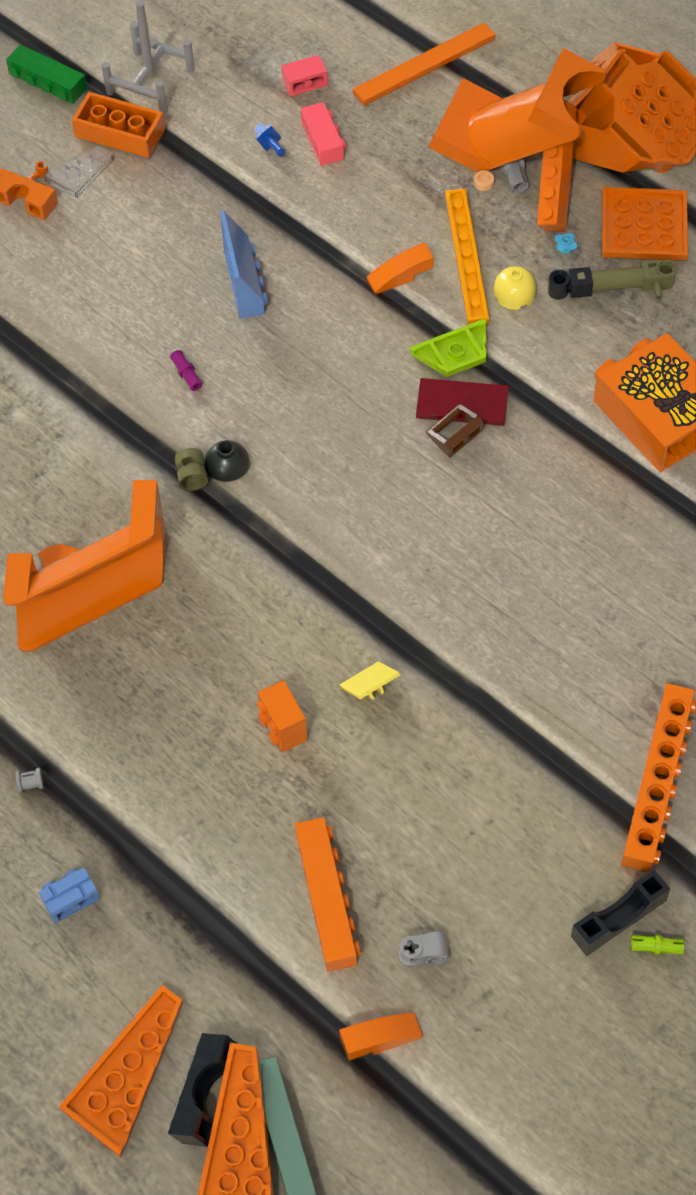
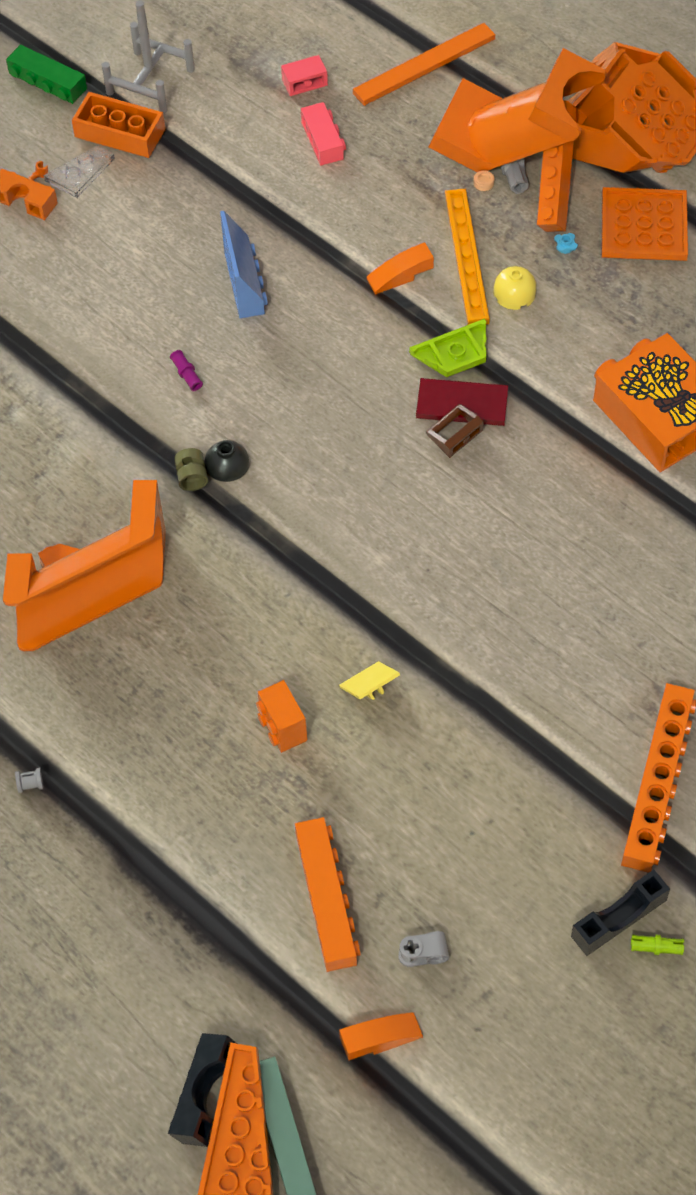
medium blue brick [39,867,100,924] -> none
orange wing [59,985,183,1158] -> none
blue arm [255,123,285,157] -> none
olive piece [548,259,677,300] -> none

